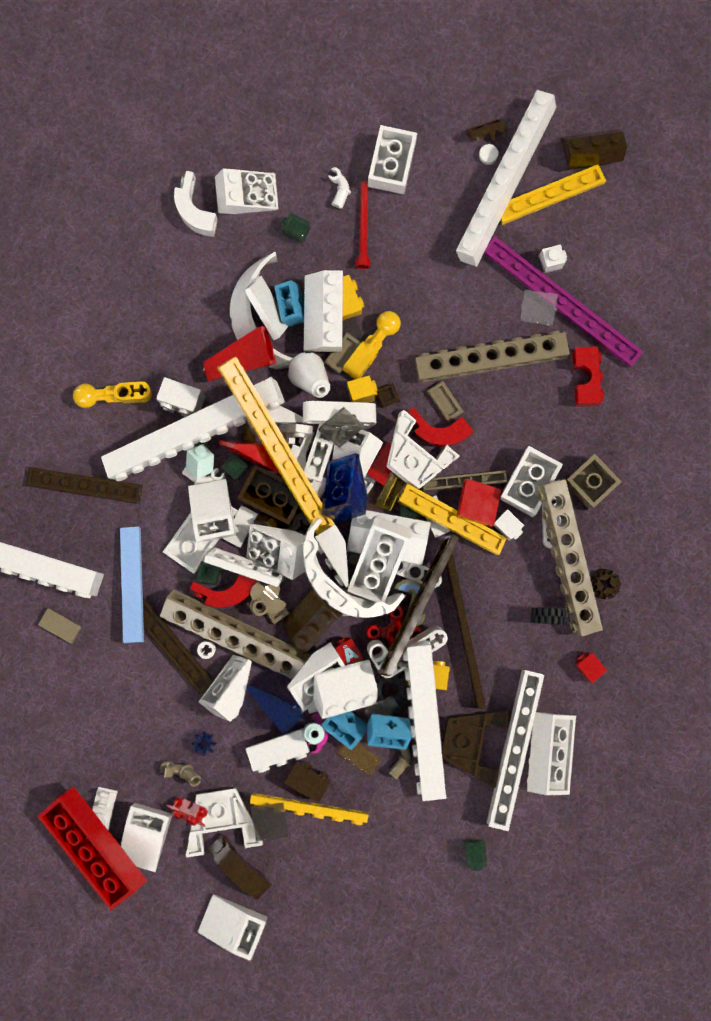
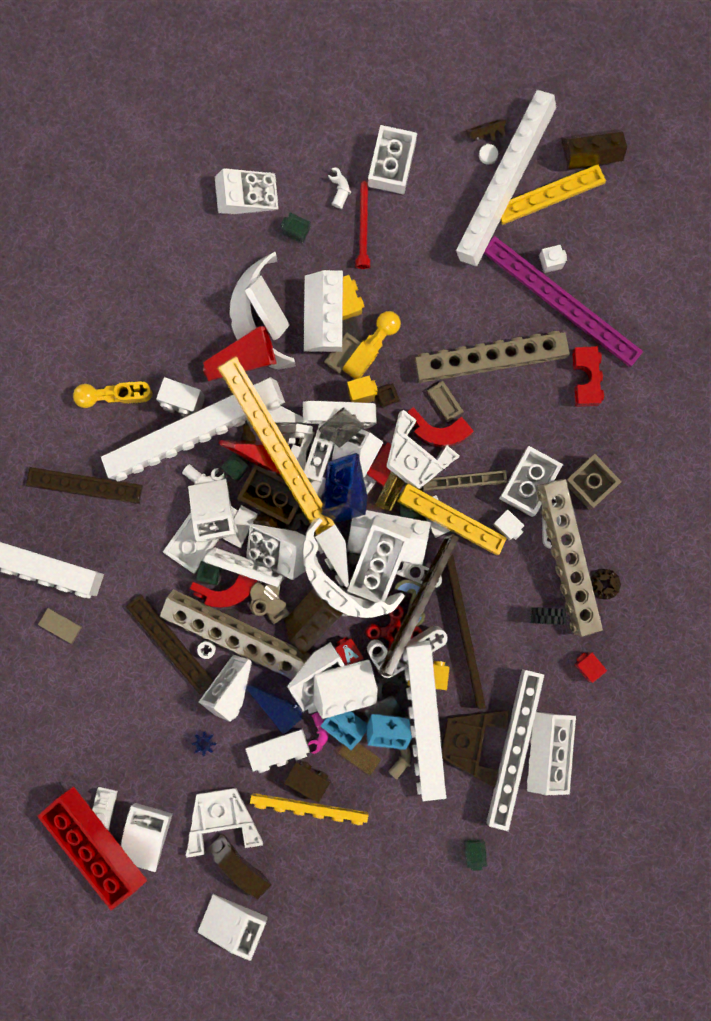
light blue tile [120,527,144,644] -> none
dark tan piece [160,761,201,787] -> none
red hinge [167,798,208,827] -> none
white arch [174,171,217,237] -> none
light aqua brick [186,444,214,479] -> none
clear smoke piece [251,803,289,841] -> none
dark azure brick [274,280,304,327] -> none
white cone [288,352,330,398] -> none
light aqua brick [303,723,324,744] -> none
red tile [456,479,502,527] -> none
clear piece [520,290,558,325] -> none

